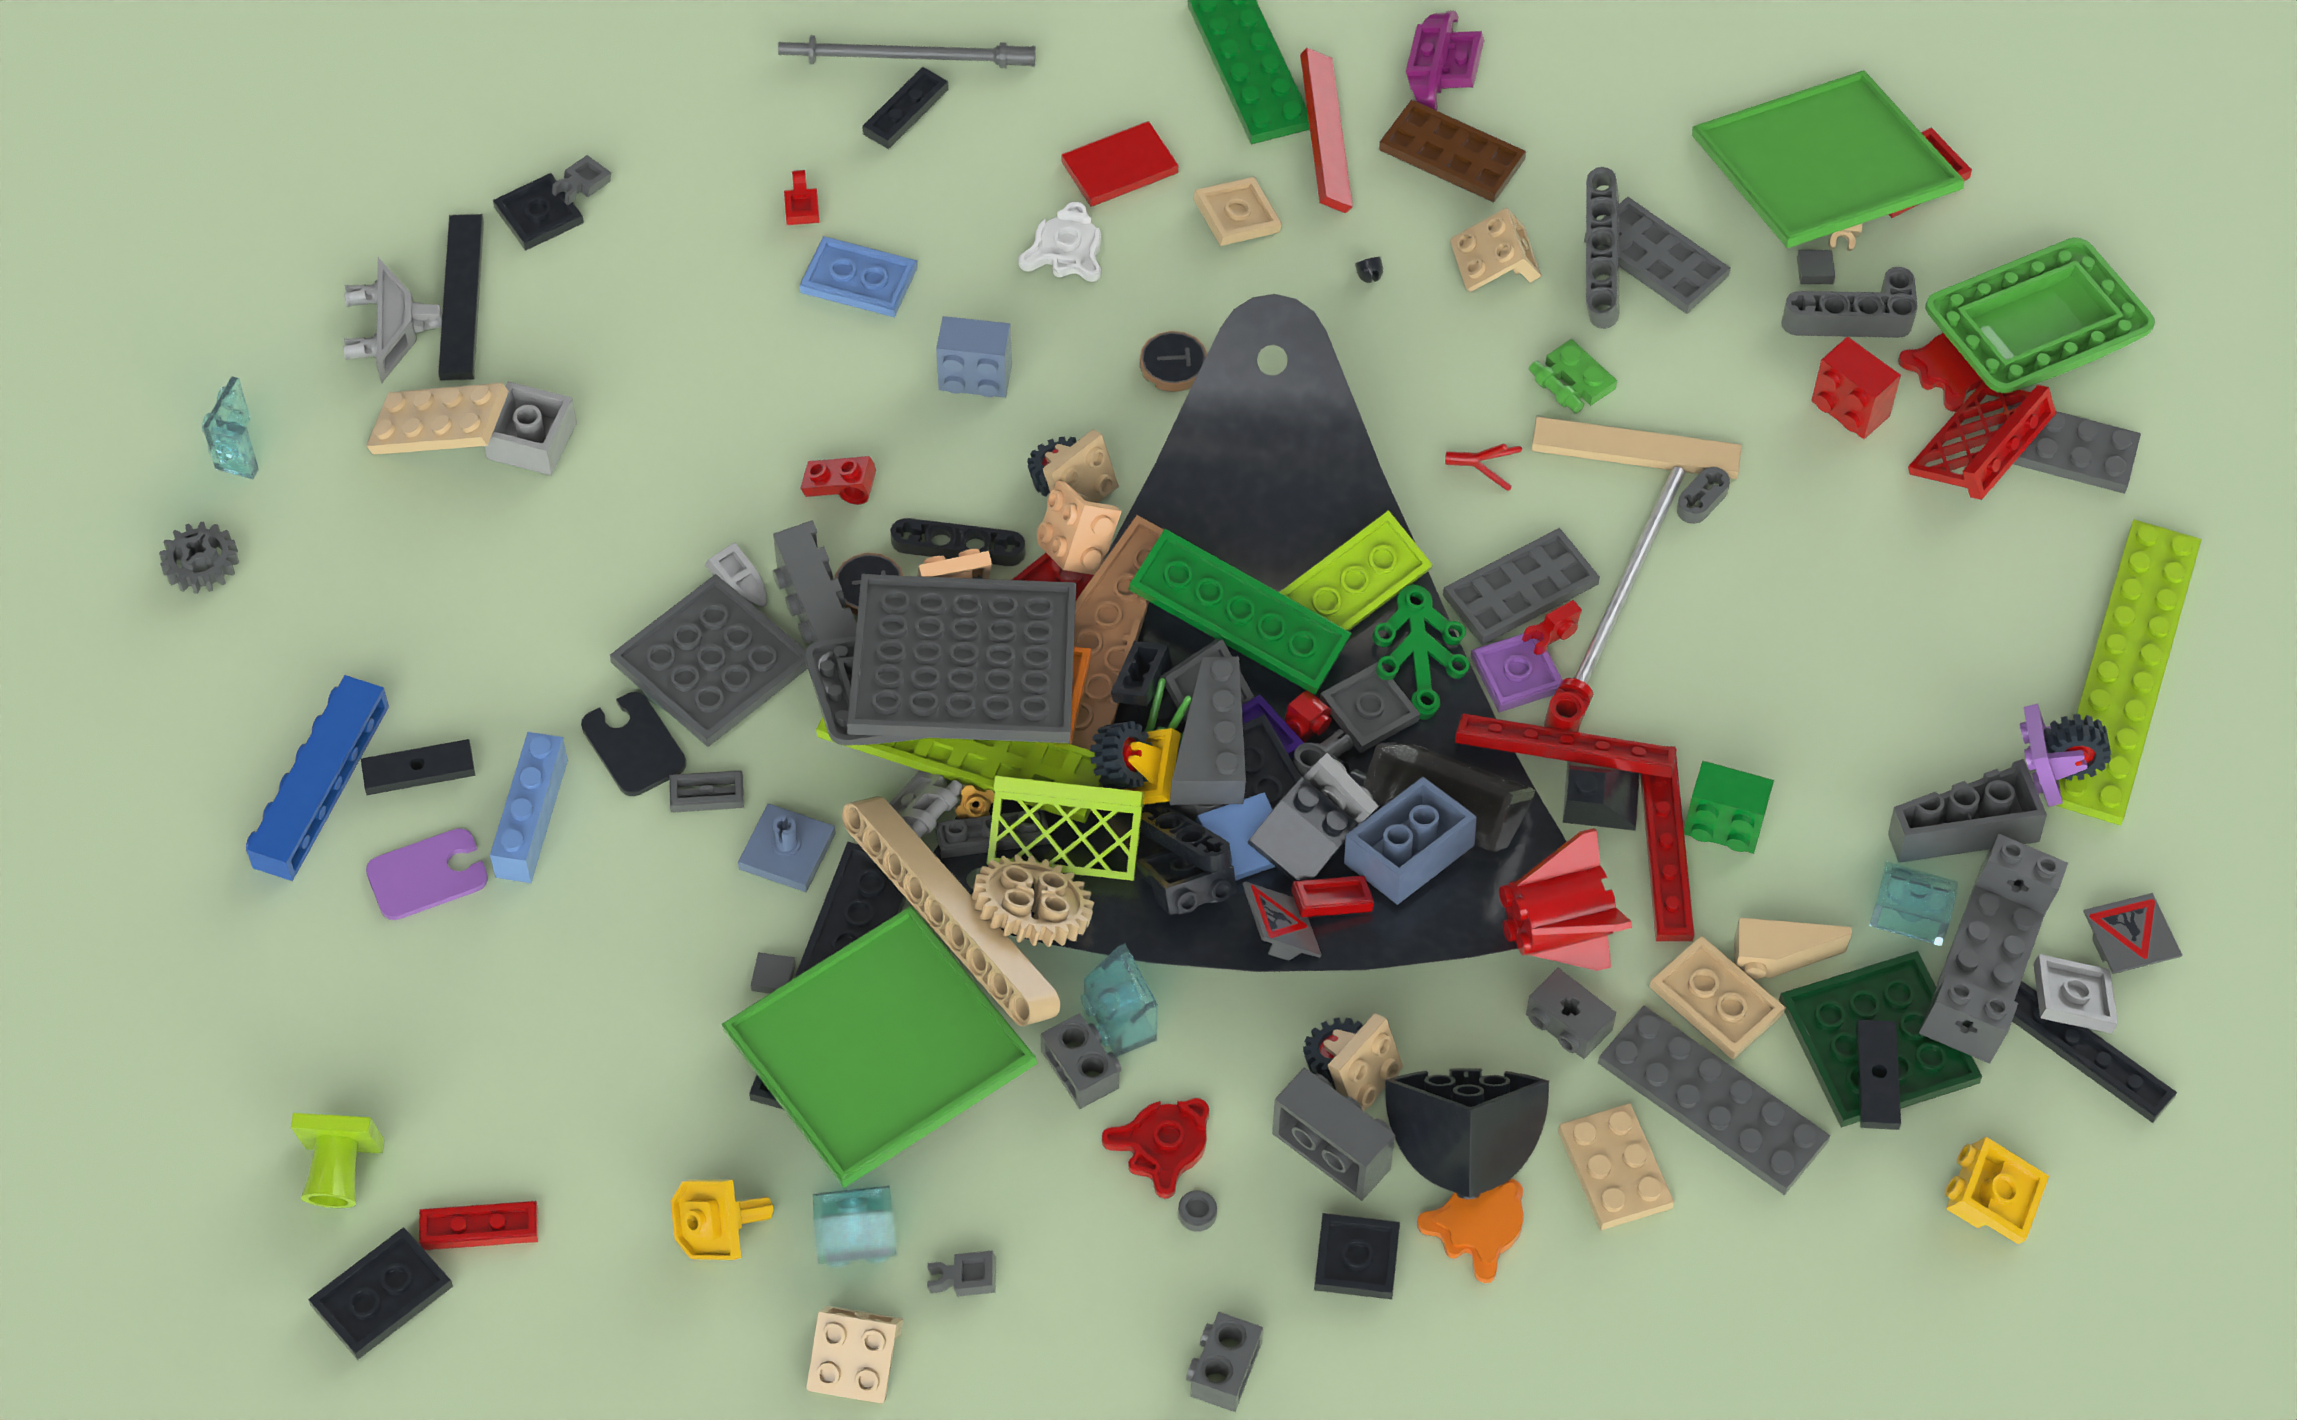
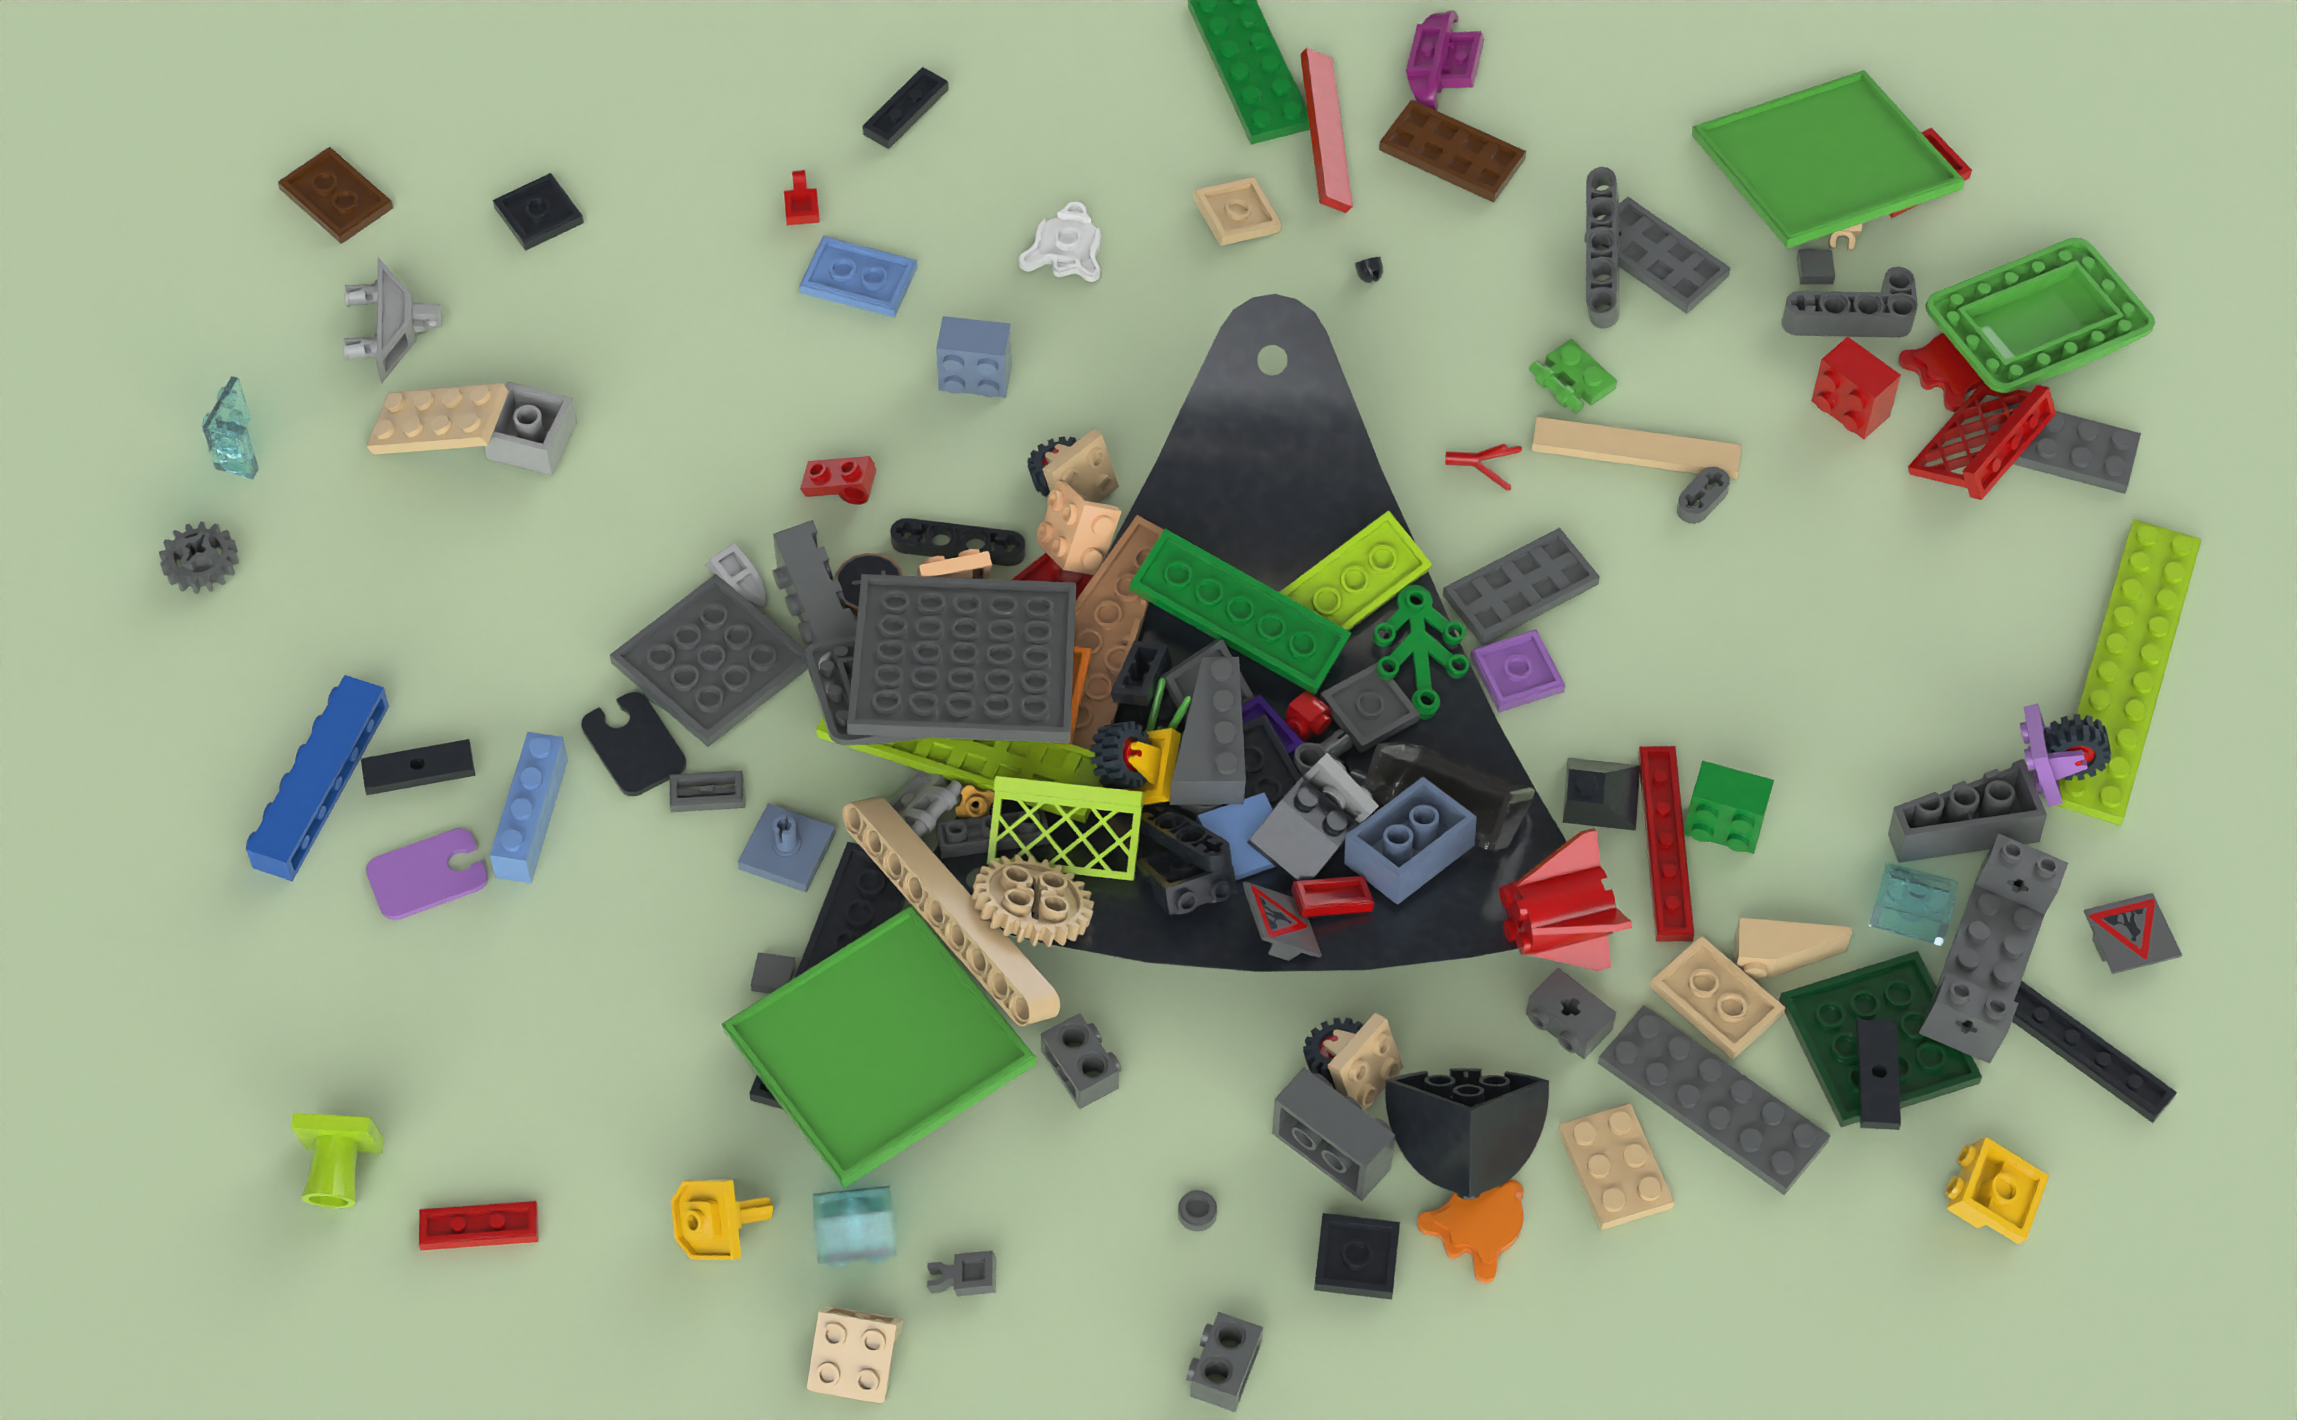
black plate [308,1227,453,1360] -> none
black tile [438,214,484,380] -> none
dark grey plate [552,155,612,205] -> none
dark grey bar [778,35,1036,68] -> none
red tile [1061,121,1179,207] -> none
clear light blue slope [1080,944,1158,1057] -> none
red tile [1101,1098,1210,1199] -> none
black tile [1140,331,1207,392] -> none
tan bracket [1450,208,1542,292] -> none
red tile [1455,714,1677,778] -> none
red plate [1522,600,1582,655] -> none
flat silver piece [1544,466,1685,732] -> none
light grey plate [2033,954,2118,1033] -> none
none -> reddish brown tile [278,147,393,244]

